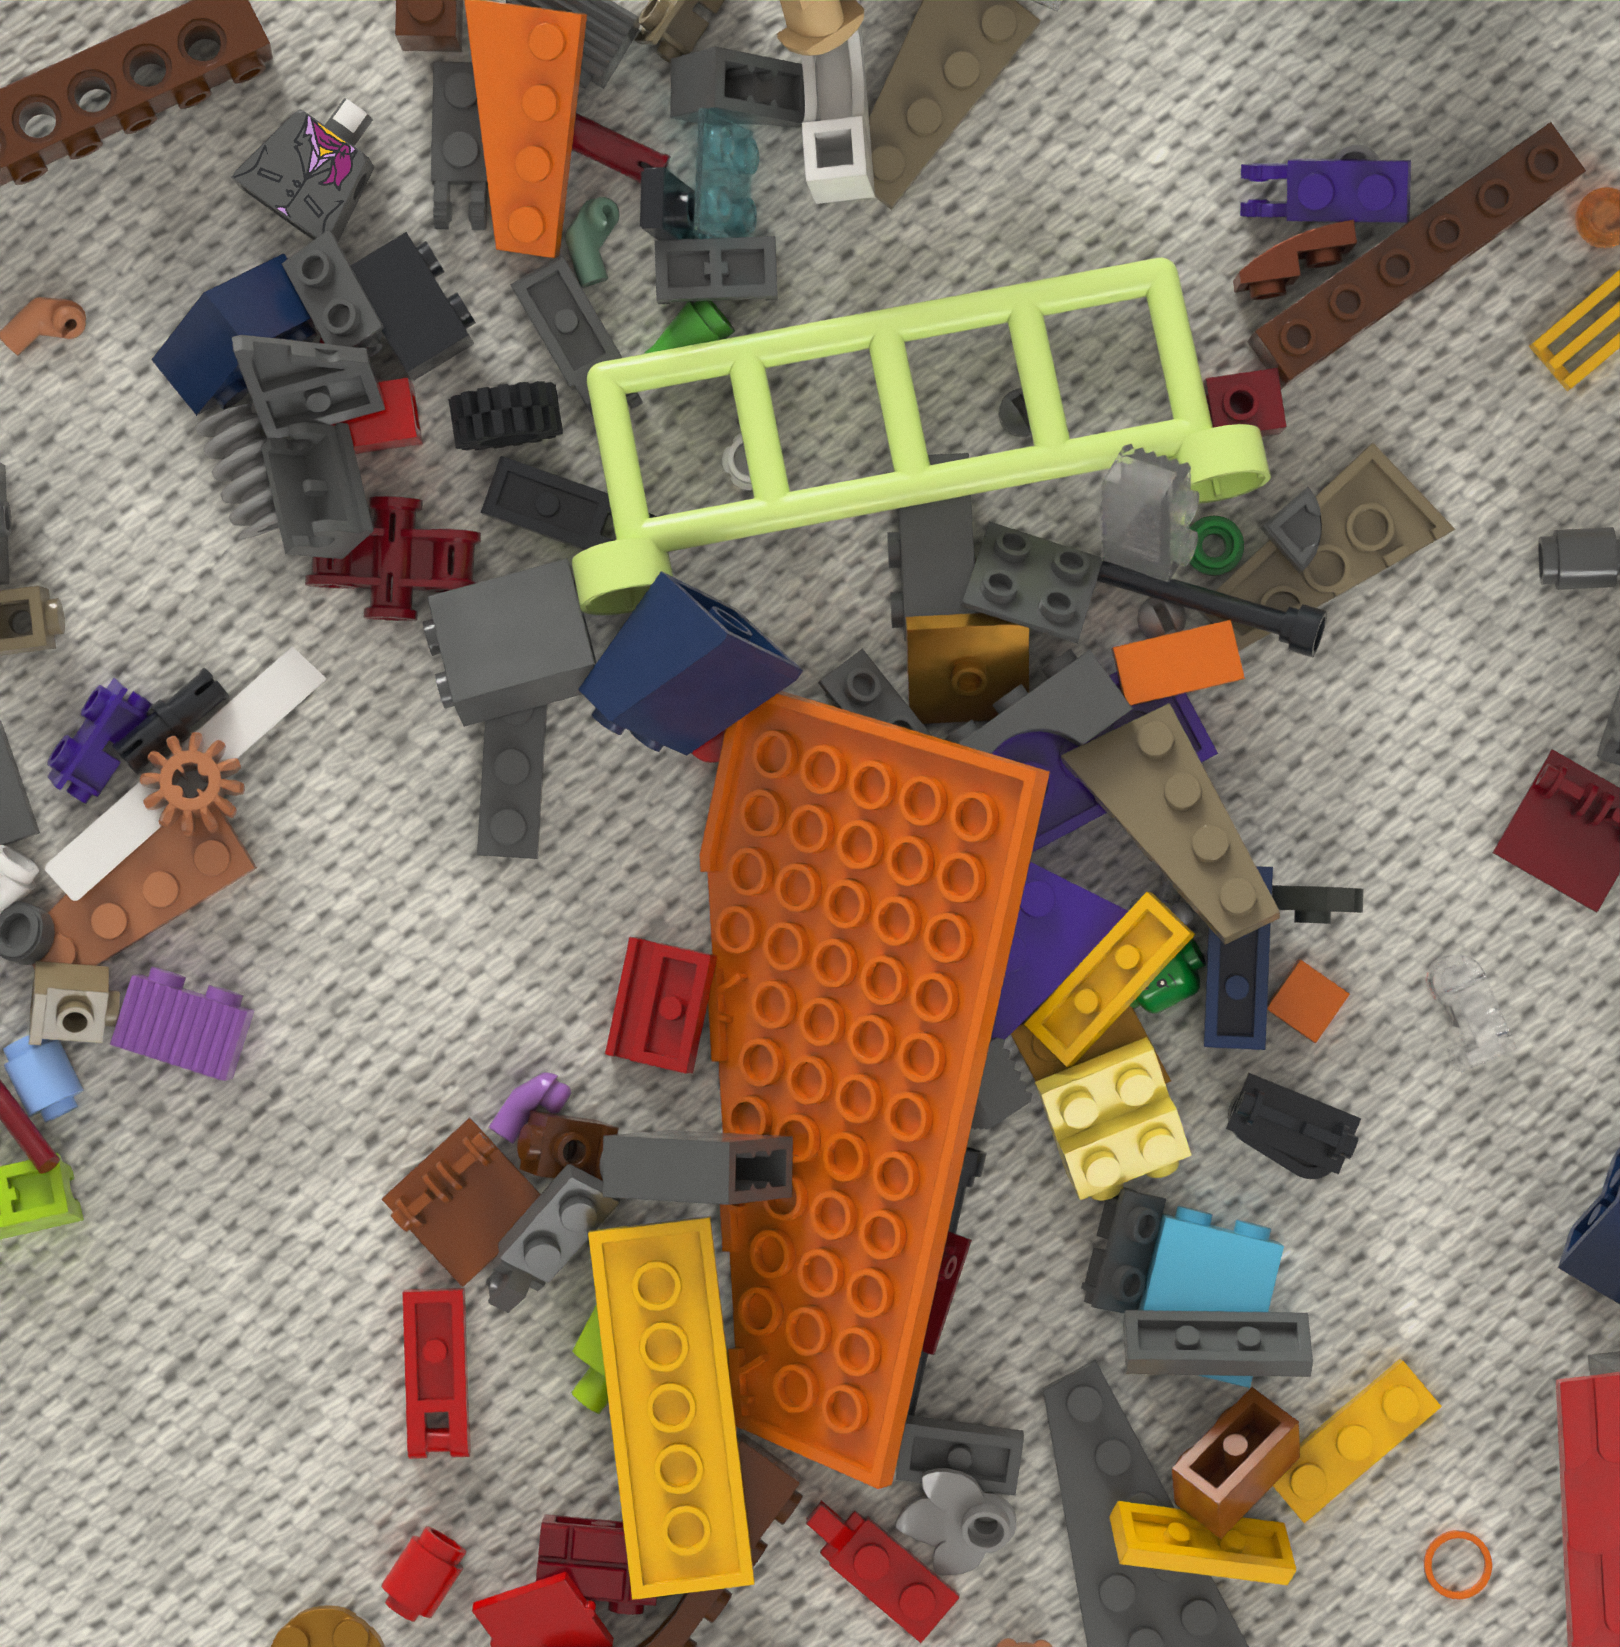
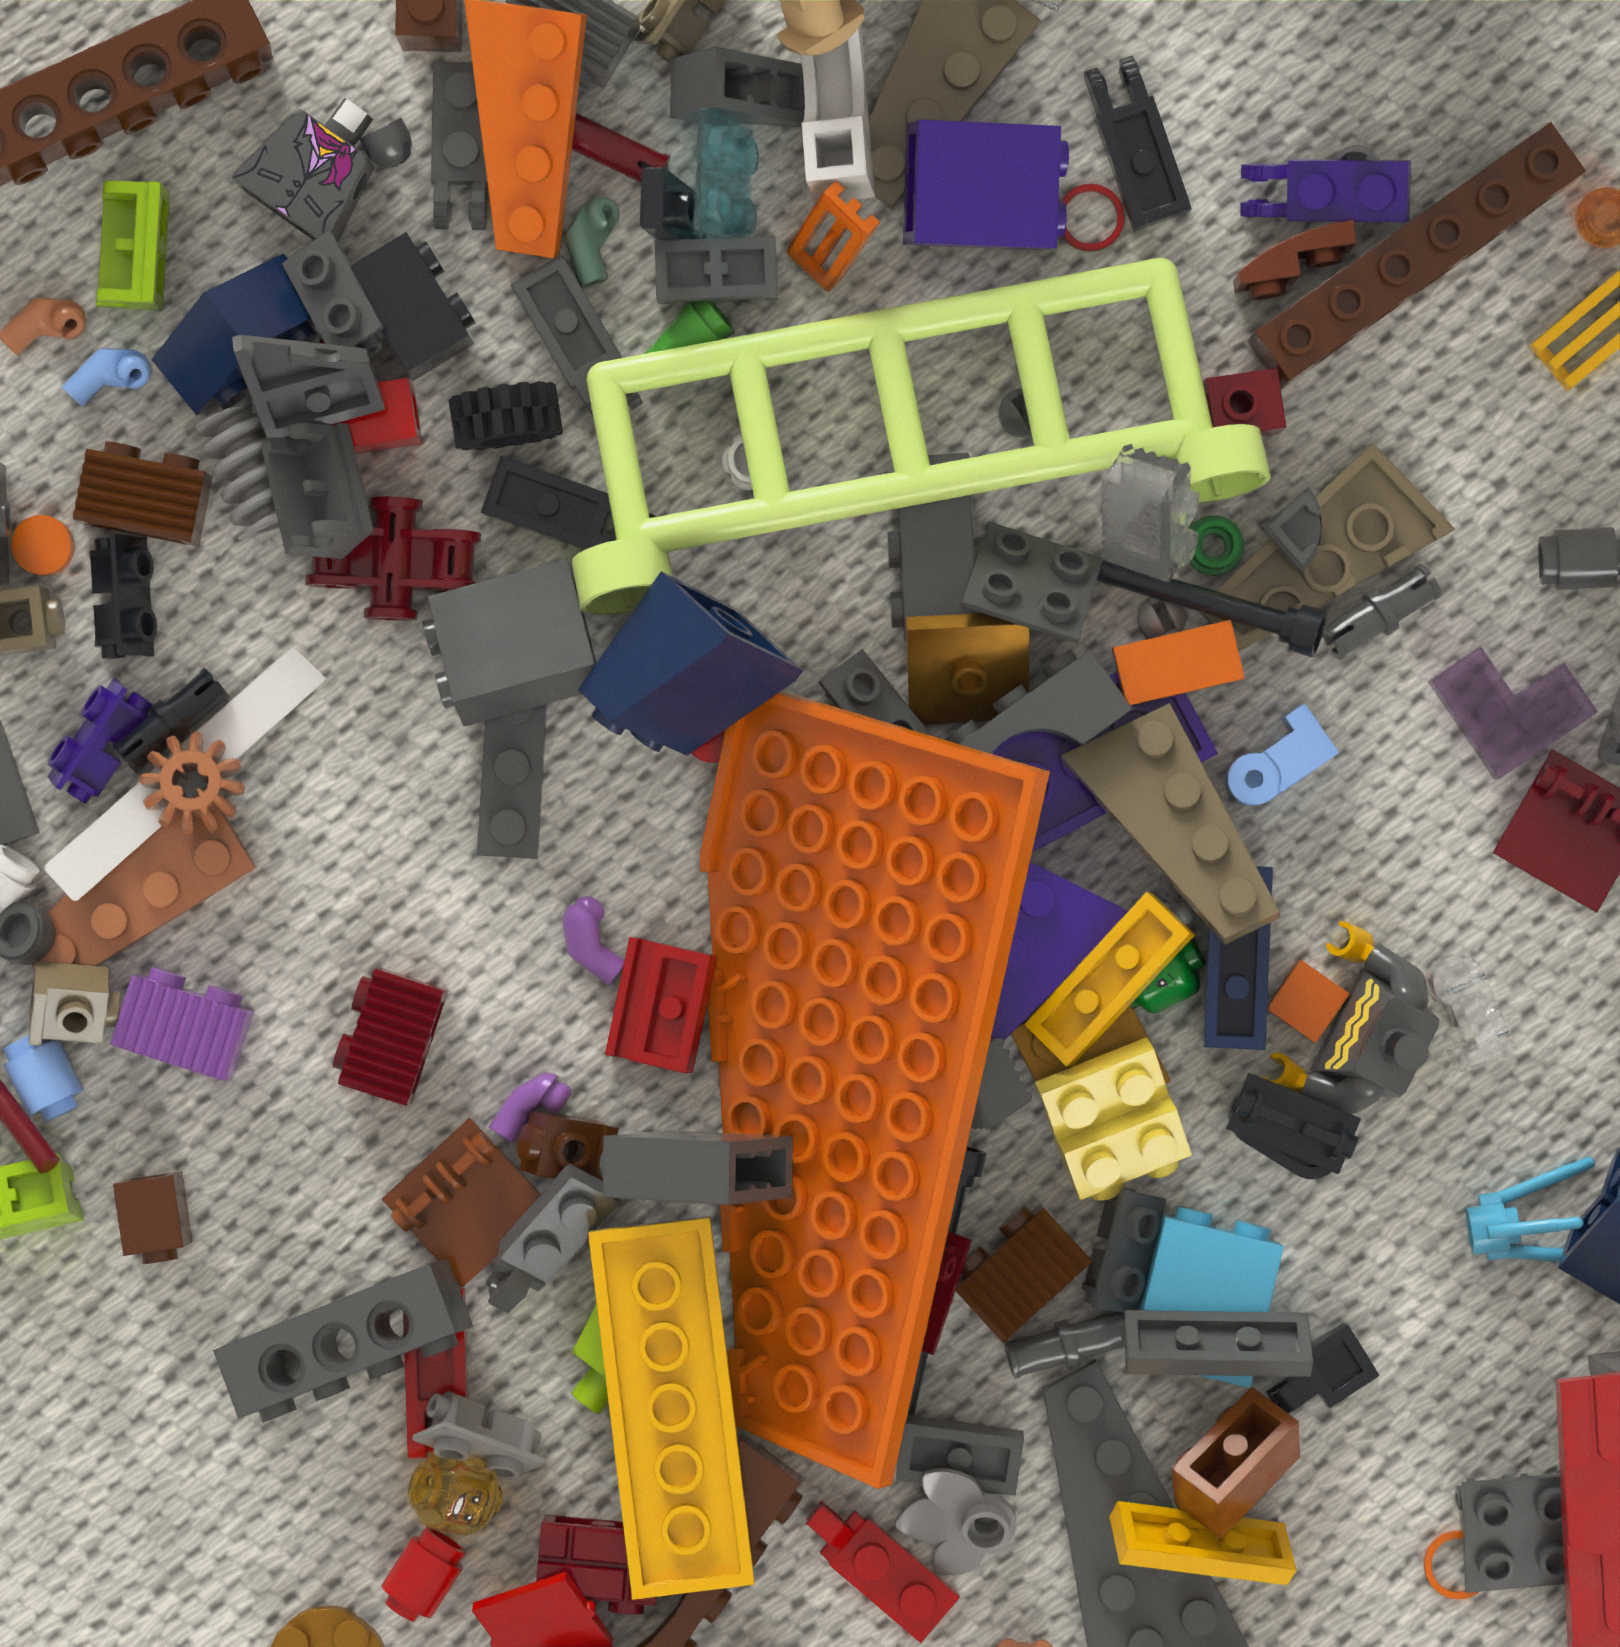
pearl dark grey plate [1272,885,1364,924] -> none
yellow plate [1273,1359,1442,1523] -> none
none -> orange tile [11,515,75,576]
none -> light blue arm [61,348,151,407]
none -> reddish brown brick [73,441,213,547]
none -> black hinge [89,534,157,659]
none -> lime hinge [96,180,170,311]
none -> reddish brown brick [113,1171,193,1264]
none -> dark grey brick [213,1259,473,1423]
none -> dark red brick [332,968,449,1106]
none -> dark grey hinge [359,117,413,168]
none -> clear yellow head [408,1453,502,1536]
none -> light grey hinge [412,1391,547,1480]
none -> medium lavender arm [562,896,624,986]
none -> orange tile [786,181,880,292]
none -> dark purple brick [903,119,1069,250]
none -> reddish brown brick [955,1204,1092,1343]
none -> dark grey pin [1004,1311,1124,1379]
none -> red piece [1062,184,1124,252]
none -> black hinge [1084,55,1192,232]
none -> light blue leg [1225,703,1339,805]
none -> dark grey torso [1261,921,1440,1114]
none -> black plate [1265,1322,1380,1414]
none -> dark grey pin [1322,564,1442,660]
none -> clear purple plate [1427,646,1598,780]
none -> dark grey hinge [1455,1470,1565,1593]
none -> medium azure plant [1466,1157,1595,1262]

